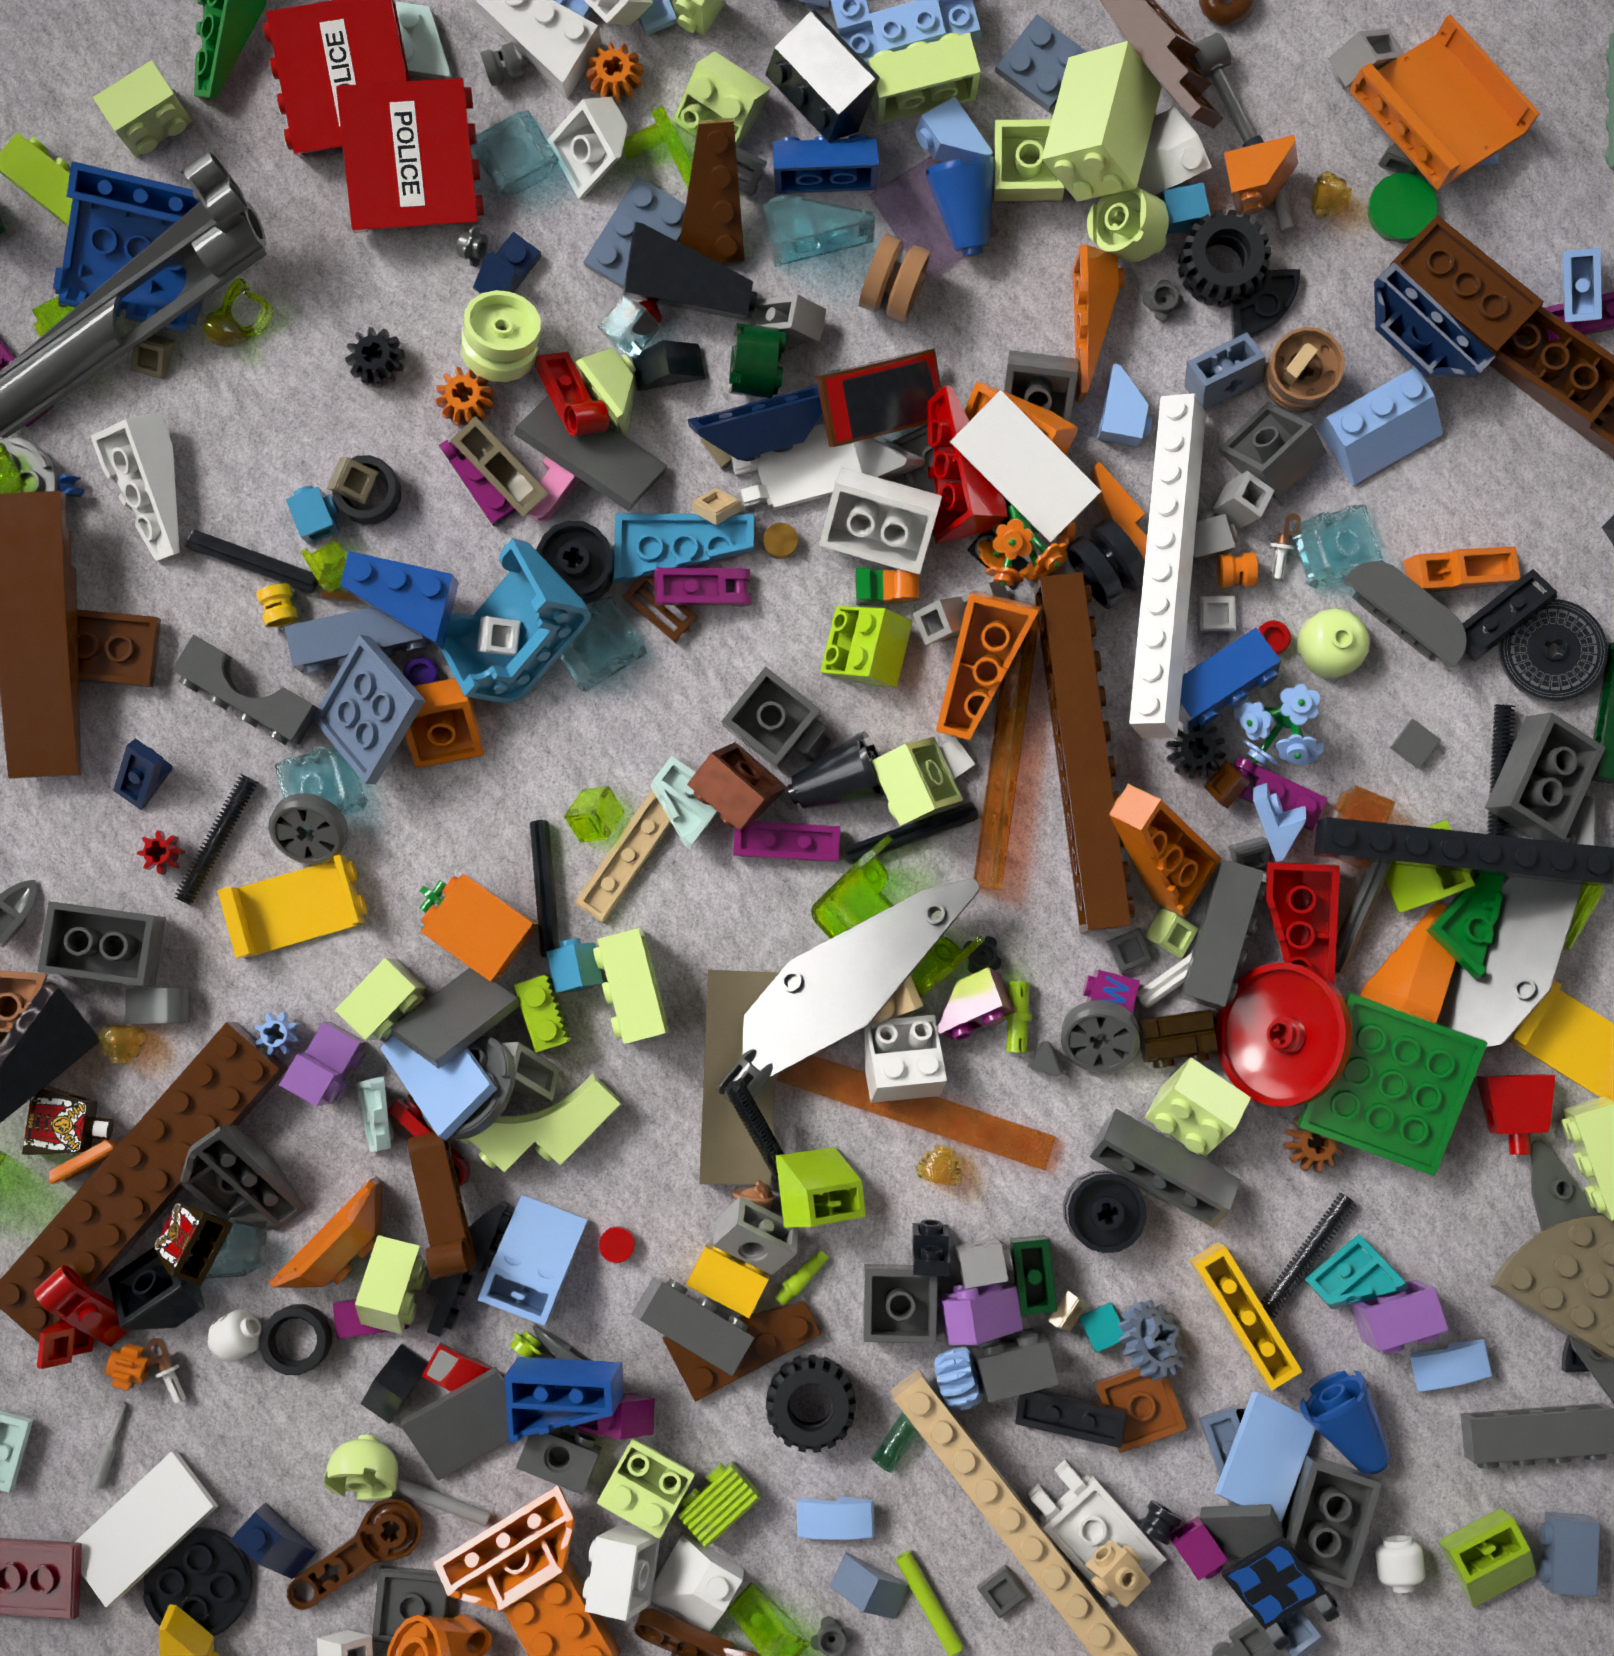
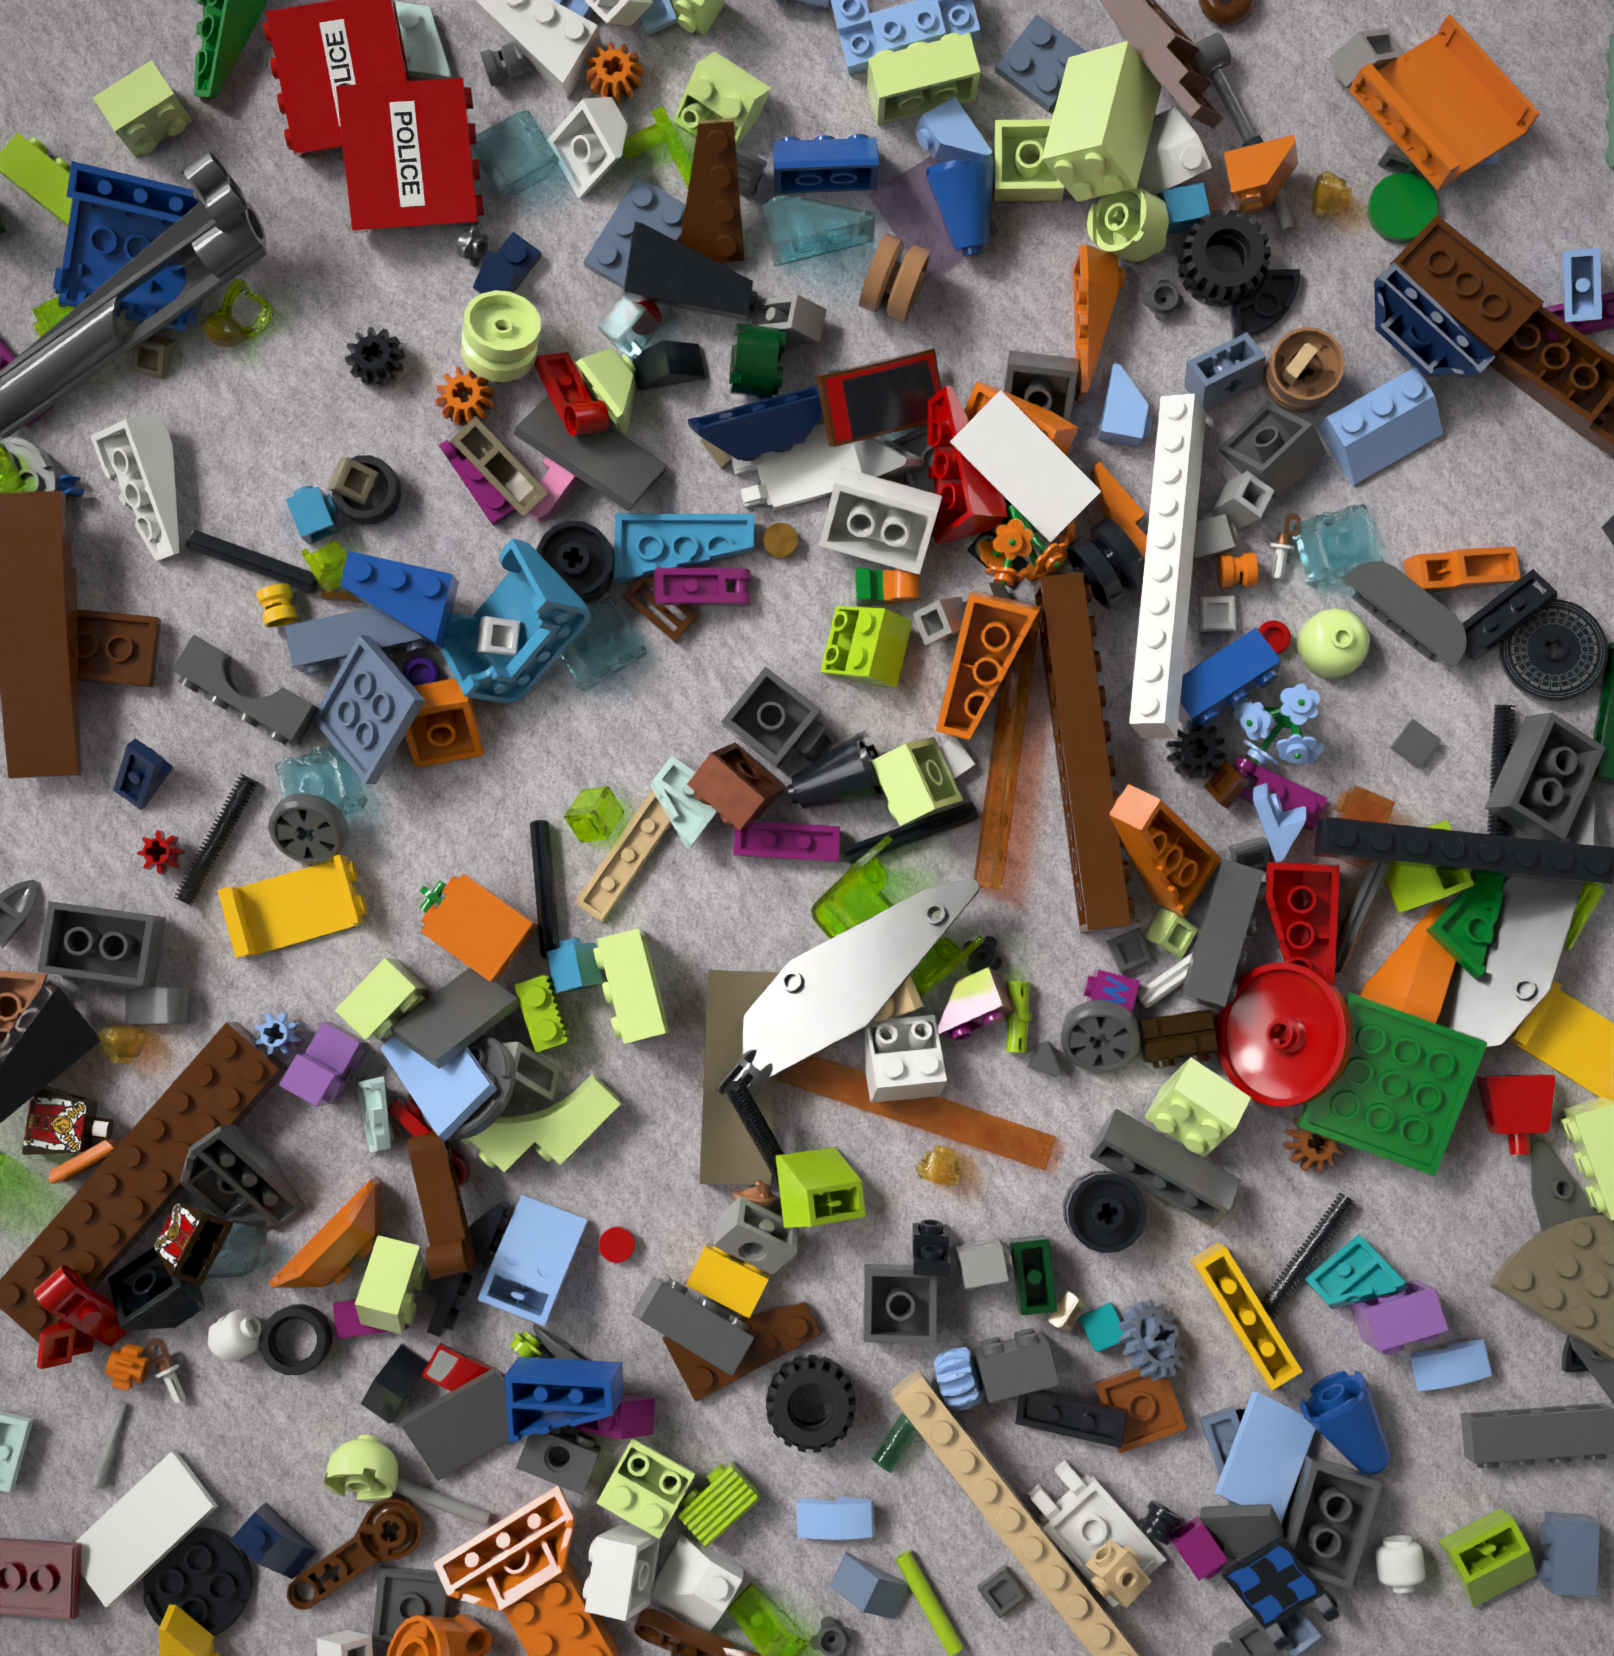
tan tile [692,488,741,525] -> none
slope [765,10,880,142] -> none
lime animal [774,1250,829,1306] -> none
medium lavender brick [939,1282,1023,1345] -> none

